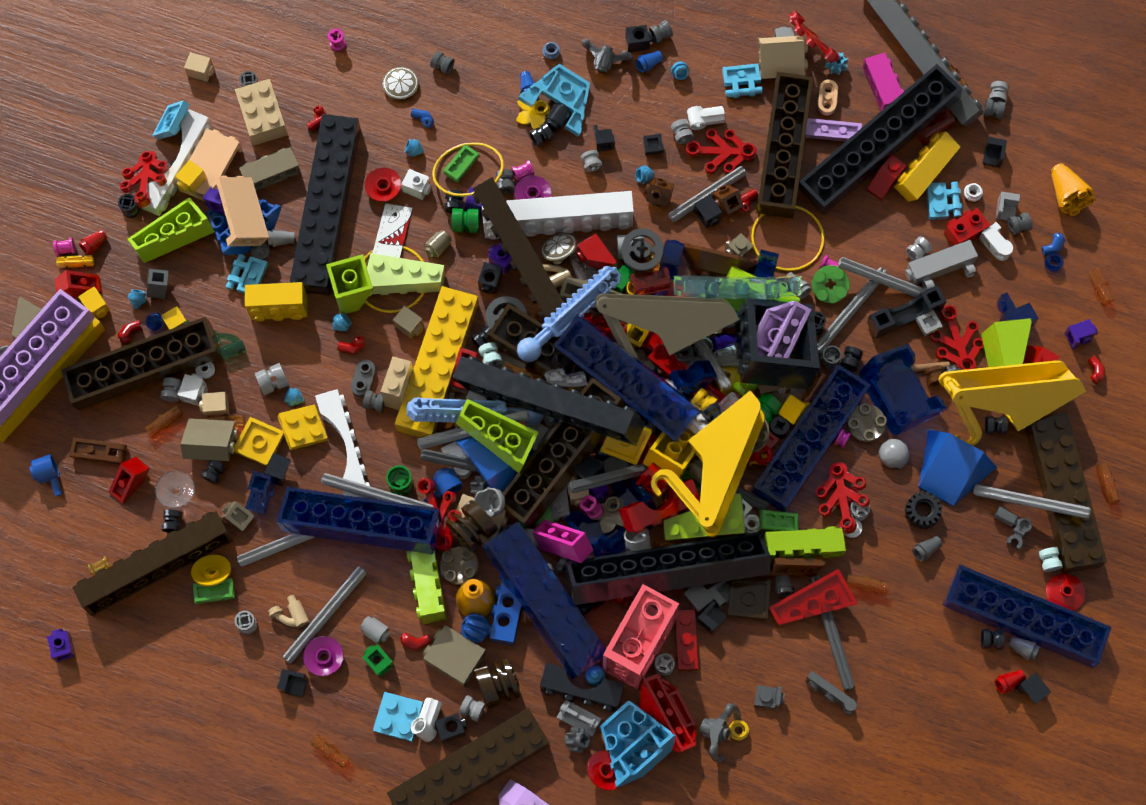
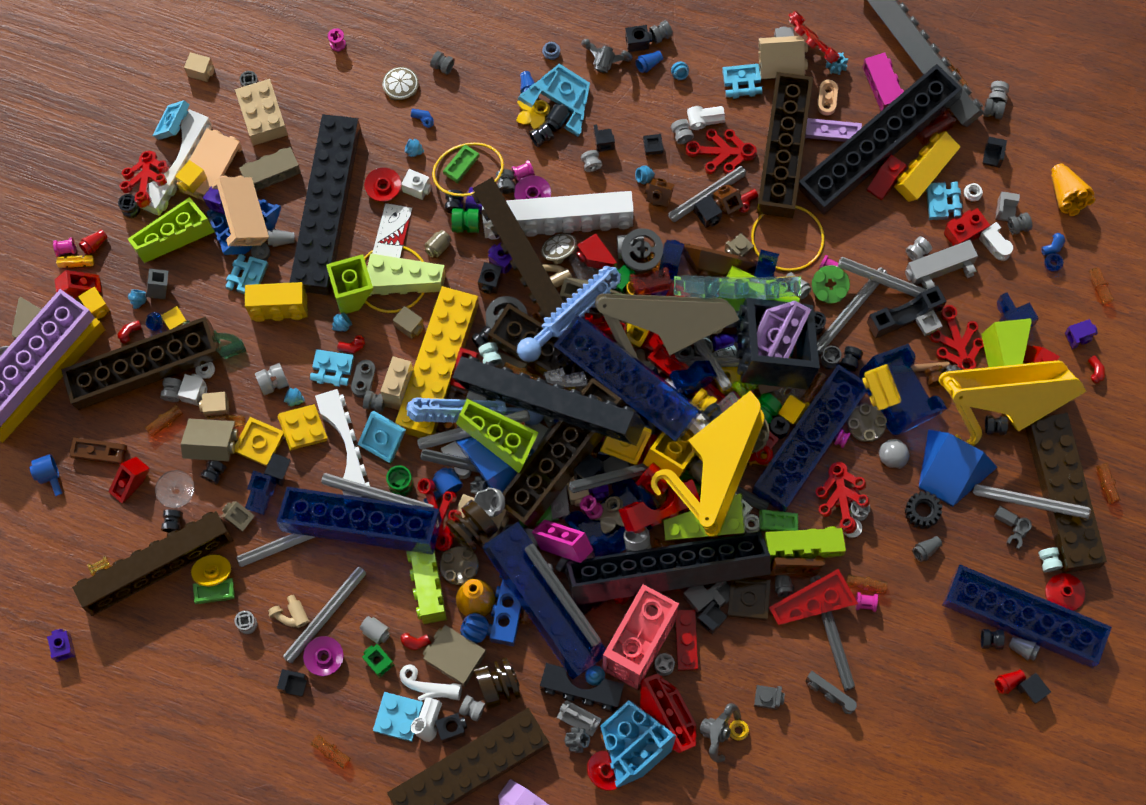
red arm [306,106,326,132] -> none
none -> medium azure plate [310,349,354,387]
none -> medium azure tile [357,411,406,463]
none -> white plant [400,665,462,701]
none -> dark grey axle [525,544,601,647]
none -> dark pink bush [856,592,878,612]
none -> yellow brick [862,364,901,410]

